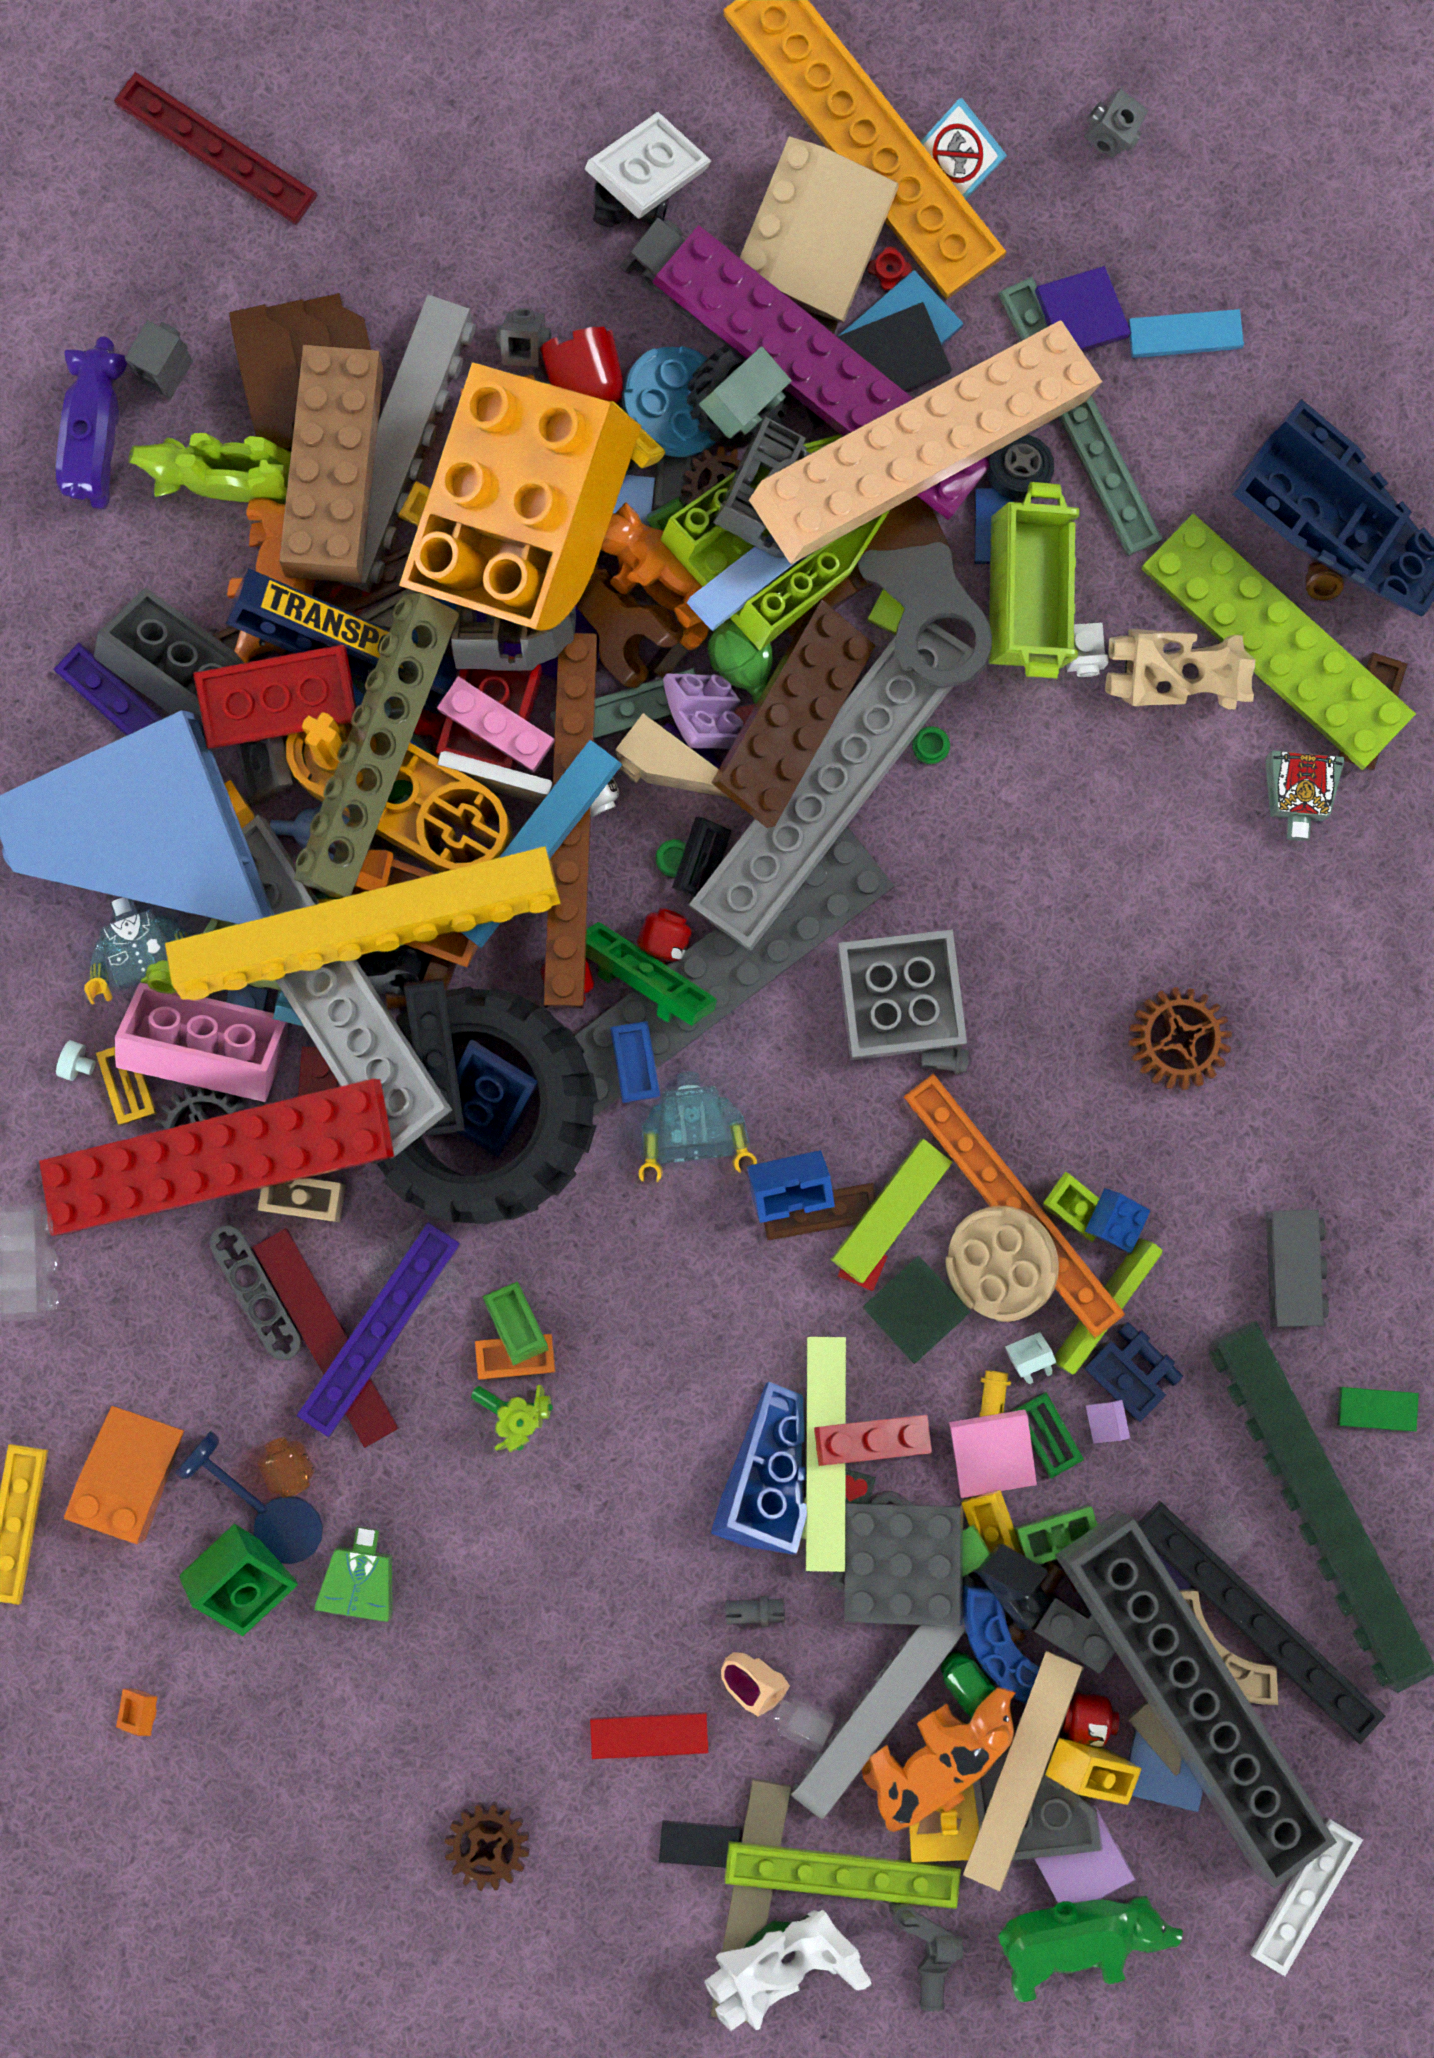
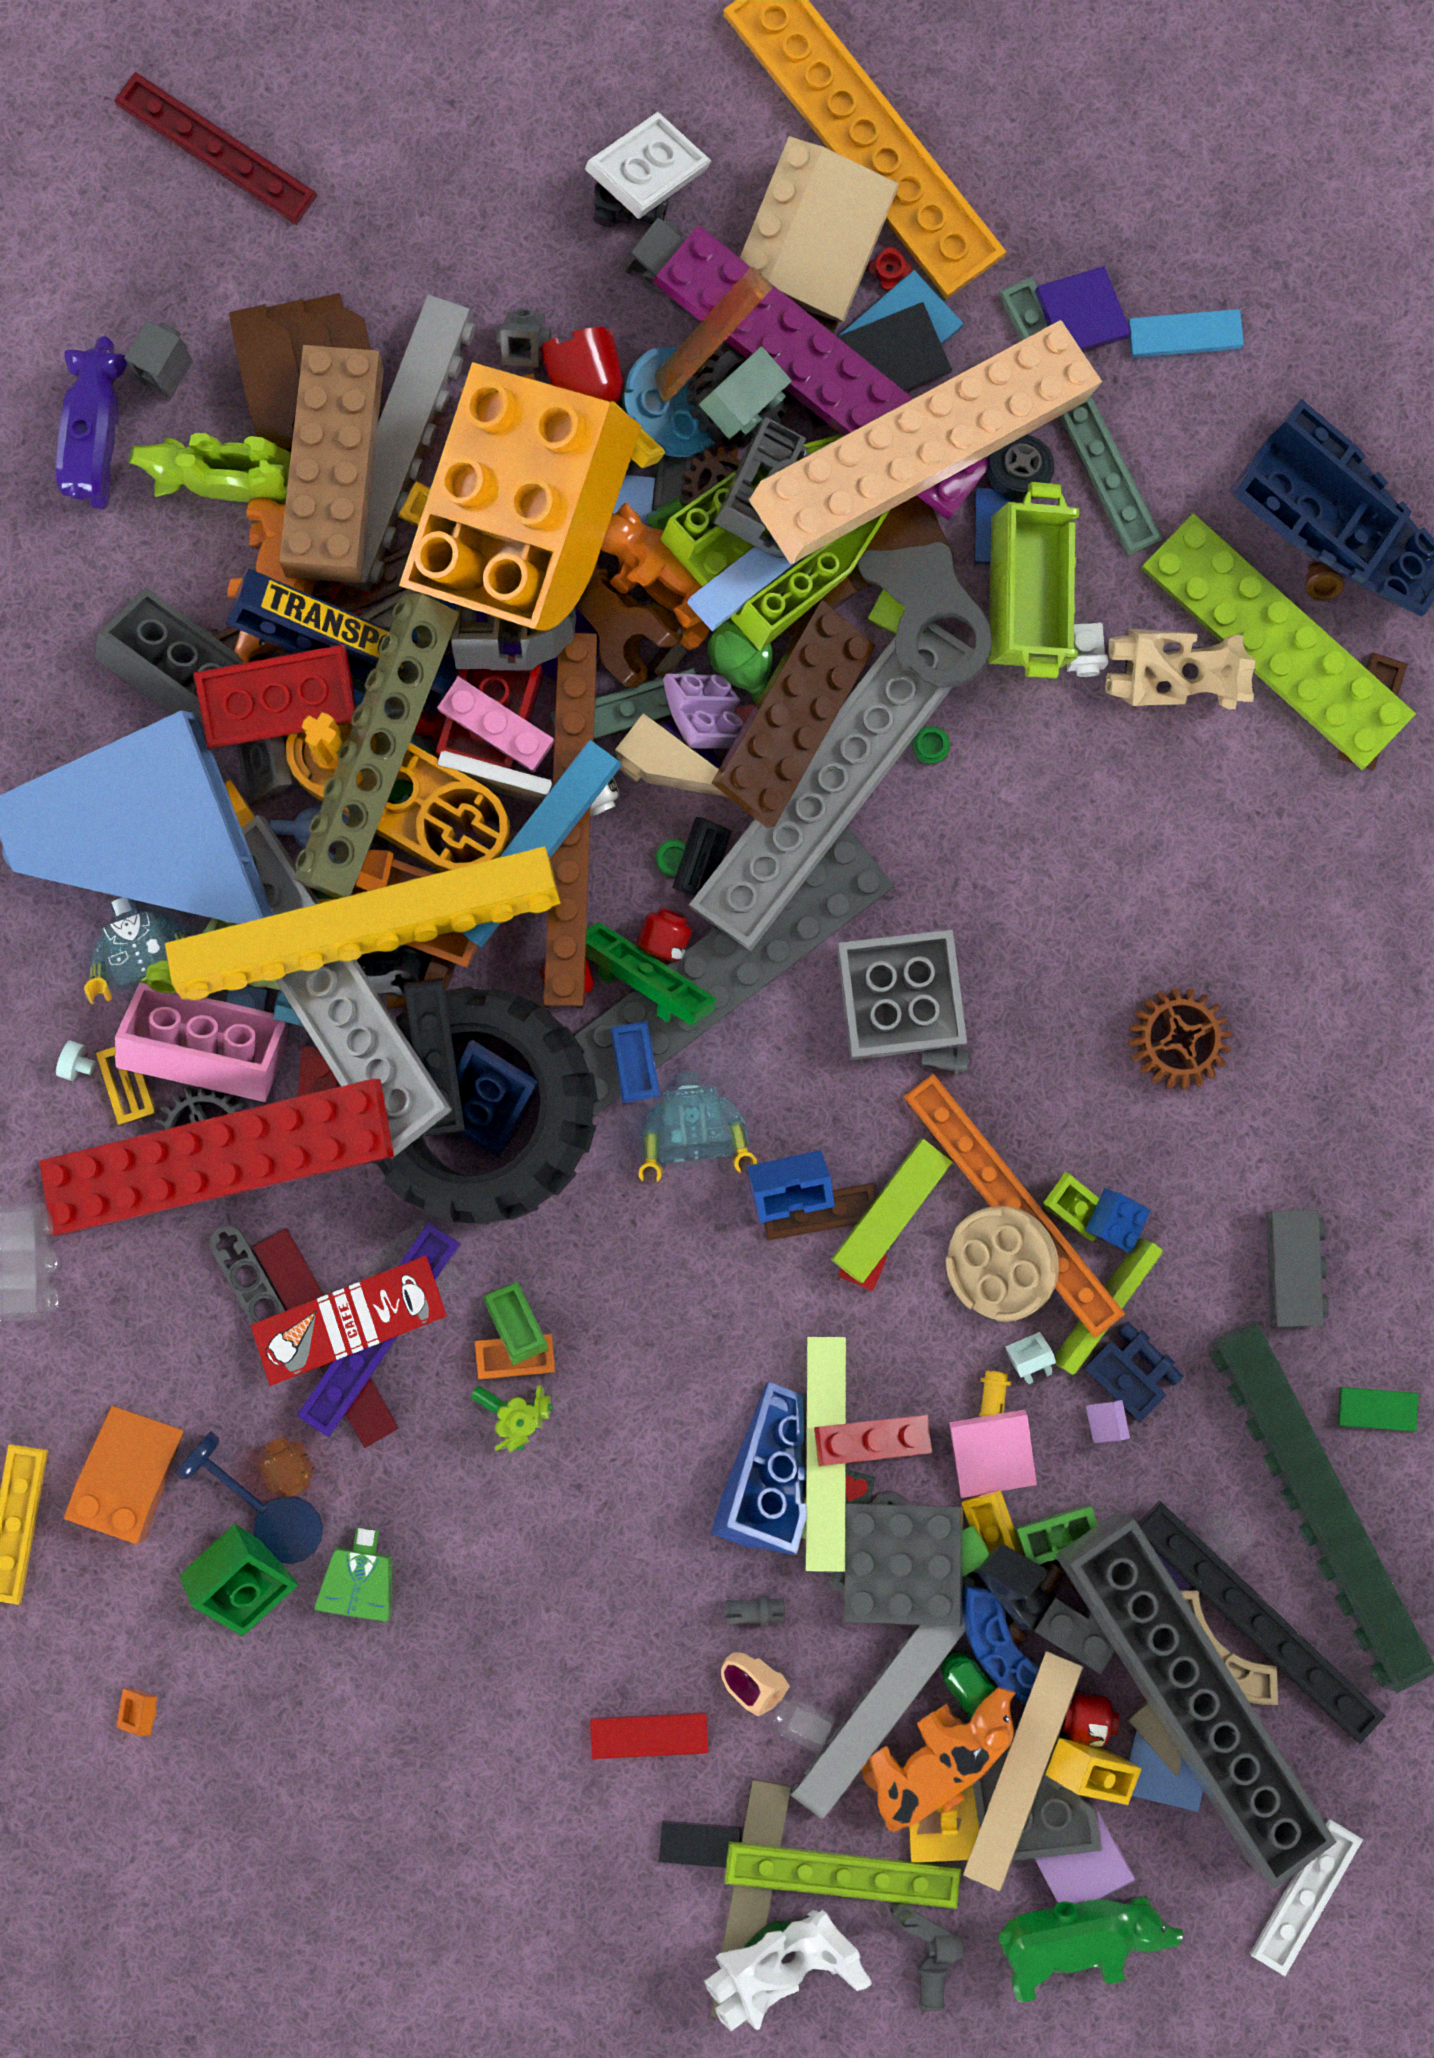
dark purple tile [53,642,163,736] -> none
tan brick [258,1177,346,1223] -> none
reddish brown gear [445,1802,530,1891] -> none
clear green plate [862,1255,970,1364] -> none
piece [920,98,1007,199] -> none
green tile [1012,1392,1084,1479] -> none
dark grey brick [1084,88,1149,158] -> none
torso [1265,750,1344,841] -> none
none -> sticker [250,1255,447,1386]
none -> clear orange slope [655,267,773,402]

